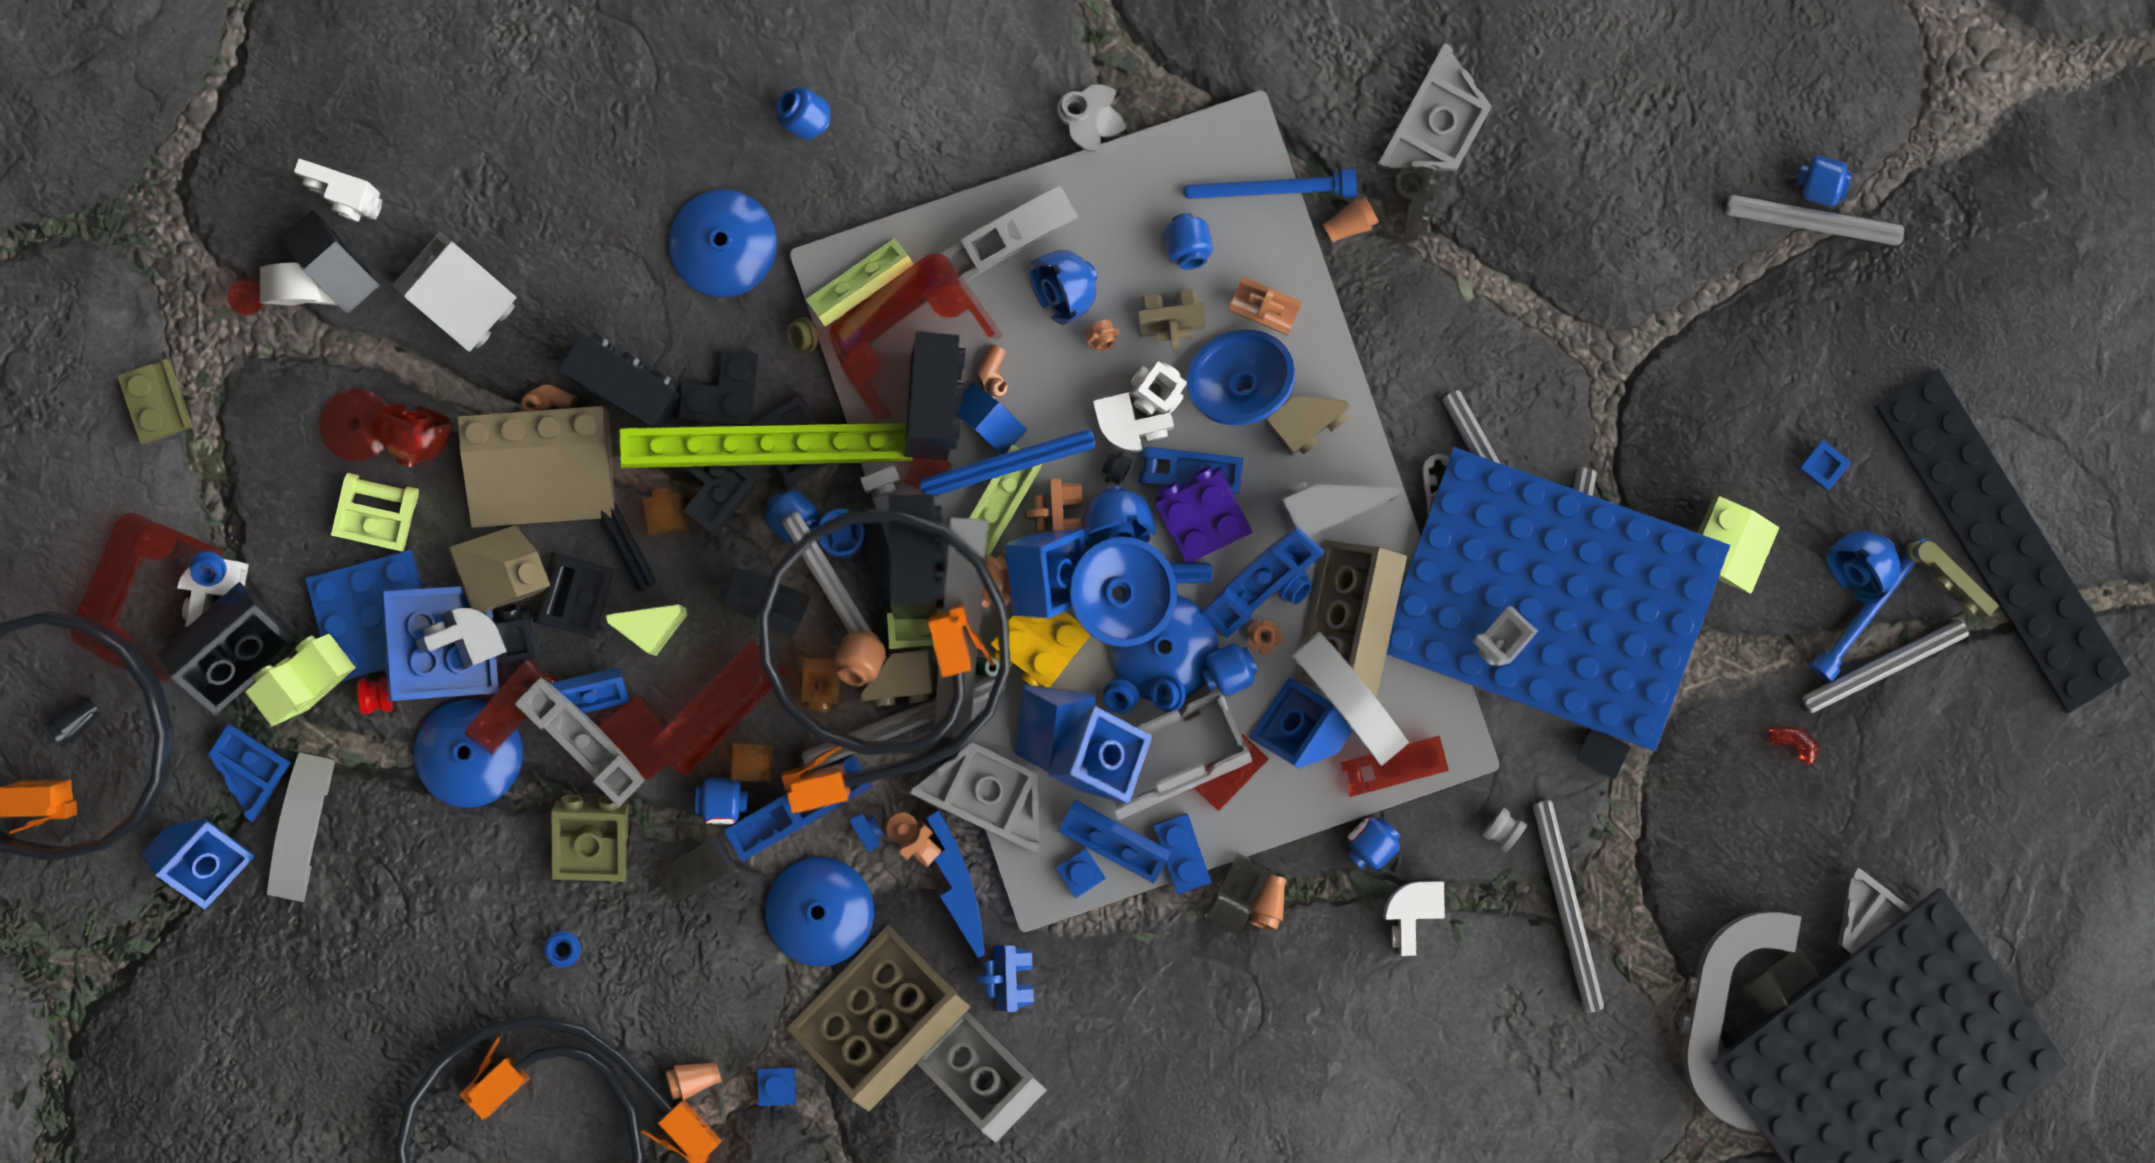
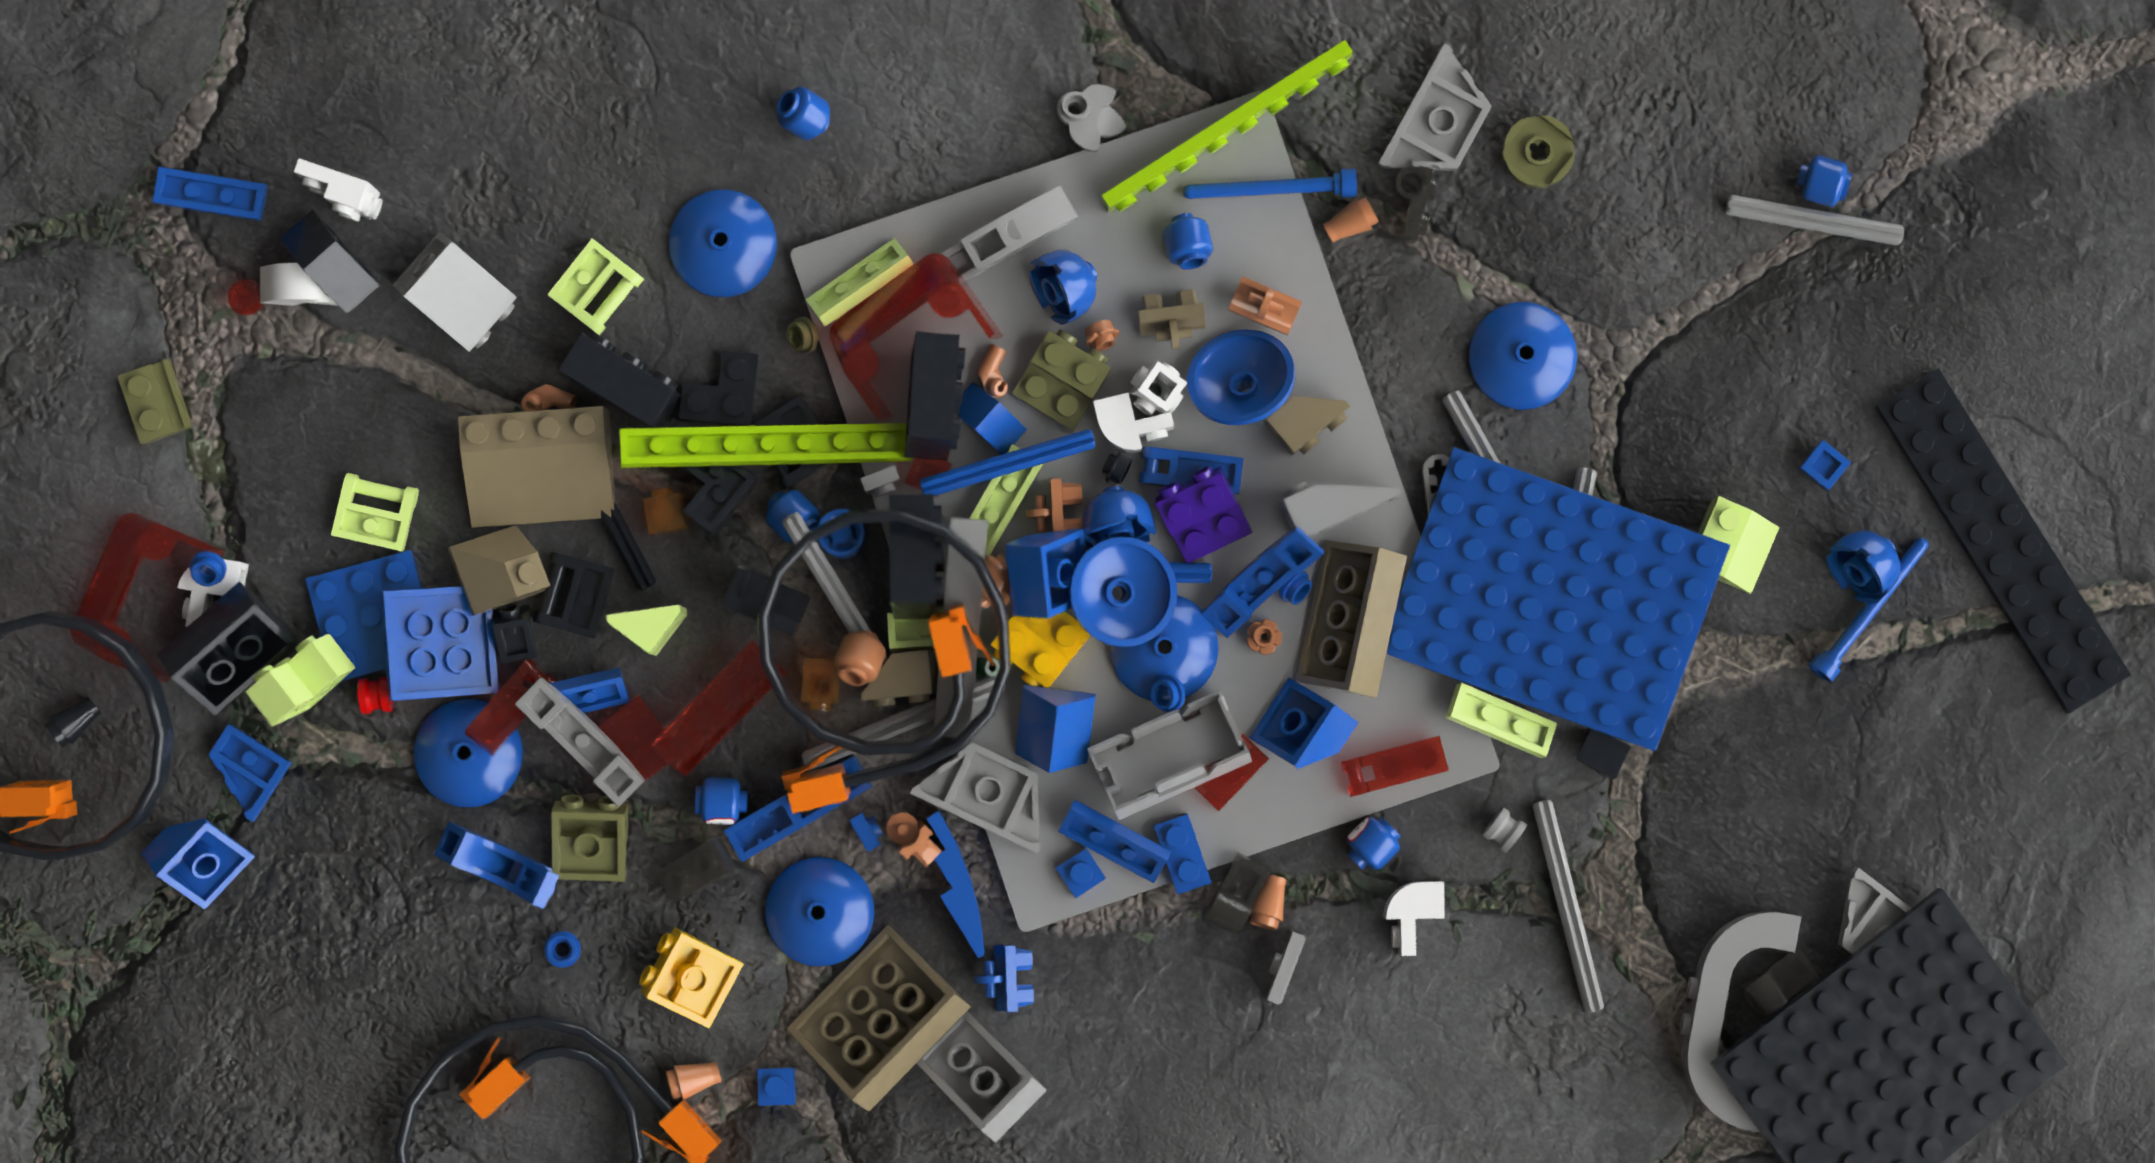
light grey slope [267,752,335,902] -> none
clear red dish [320,389,393,461] -> none
clear red cylinder [378,403,452,467] -> none
brick [415,608,507,667] -> none
clear orange brick [731,743,773,782] -> none
blue slope [1048,706,1153,804] -> none
blue plate [1103,678,1139,714] -> none
blue head [1201,643,1258,697] -> none
light grey slope [1291,632,1409,766] -> none
light grey bracket [1473,606,1538,666] -> none
clear red arm [1769,727,1820,765] -> none
light grey axle [1802,620,1969,713] -> none
olive plate [1905,541,1999,616] -> none
none -> blue plate [152,167,268,222]
none -> blue arch [433,822,559,909]
none -> yellowish green plate [547,238,644,335]
none -> yellow plate [639,927,743,1028]
none -> olive plate [1012,329,1111,432]
none -> lime plate [1101,40,1353,213]
none -> light grey plate [1265,931,1306,1005]
none -> yellowish green plate [1445,683,1557,758]
none -> blue dish [1468,302,1577,410]
none -> olive plate [1501,115,1575,189]

